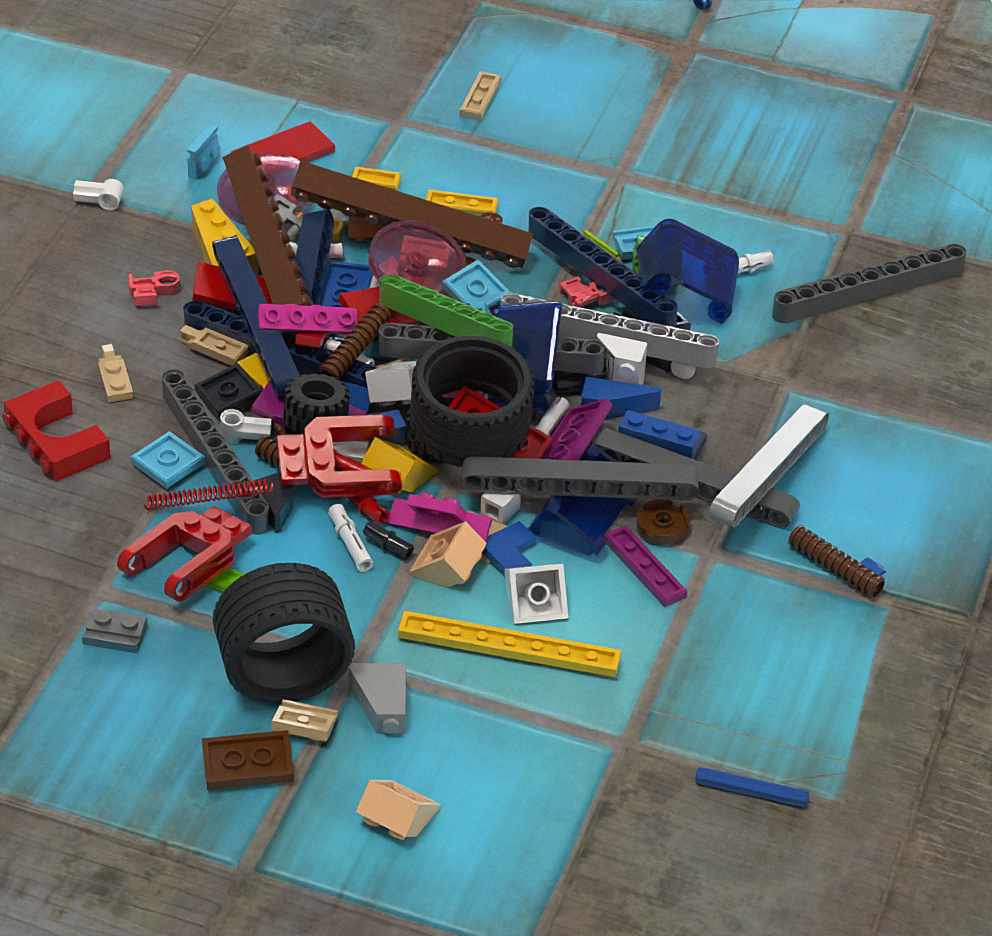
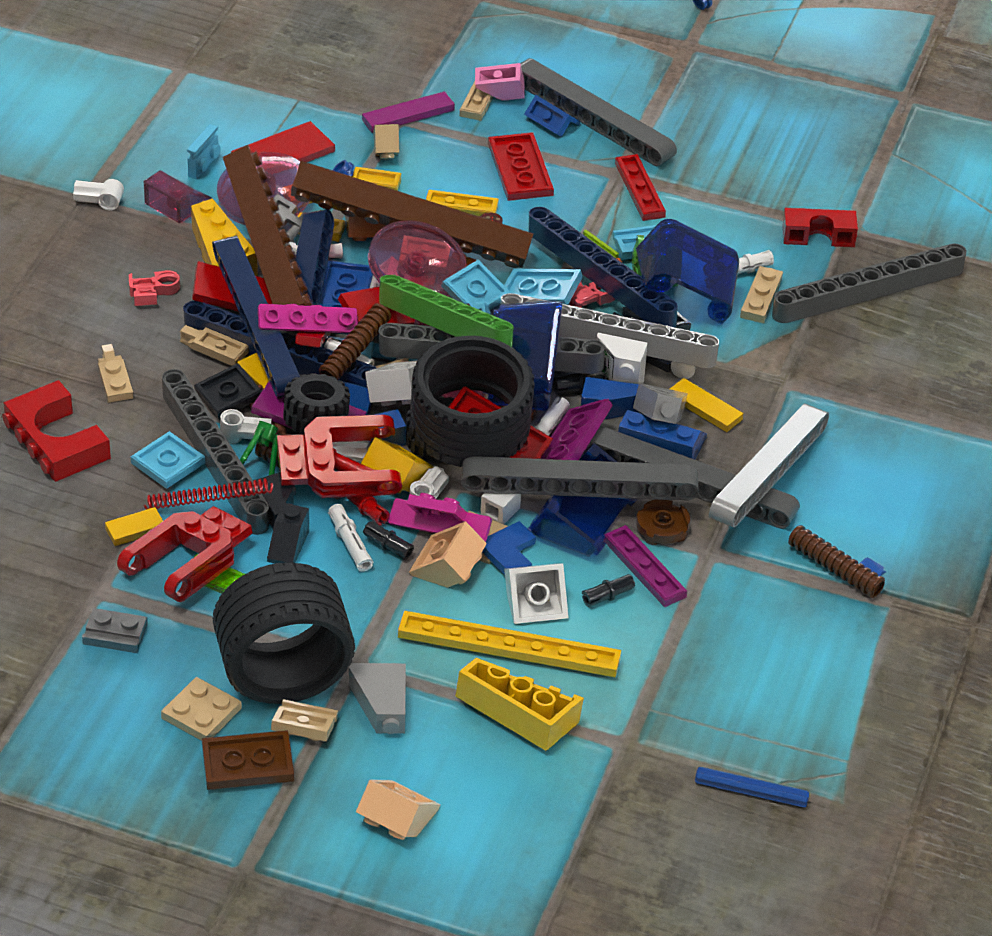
none -> yellow tile [105,507,163,546]
none -> clear pink slope [143,170,212,224]
none -> tan plate [161,677,242,741]
none -> green plant [240,421,279,476]
none -> black slope [267,503,309,564]
none -> blue plate [333,160,354,176]
none -> magenta tile [362,91,455,133]
none -> tan slope [373,124,399,160]
none -> white piece [410,466,449,499]
none -> yellow wedge [455,658,584,751]
none -> bright pink slope [475,63,525,101]
none -> red tile [488,132,554,201]
none -> medium azure plate [504,268,583,305]
none -> dark grey beam [520,58,677,166]
none -> blue panel [524,95,580,137]
none -> black axle [582,574,635,607]
none -> red tile [615,154,666,221]
none -> light grey slope [633,383,688,424]
none -> yellow tile [670,378,743,432]
none -> tan plate [740,266,783,323]
none -> red arch [782,208,858,247]

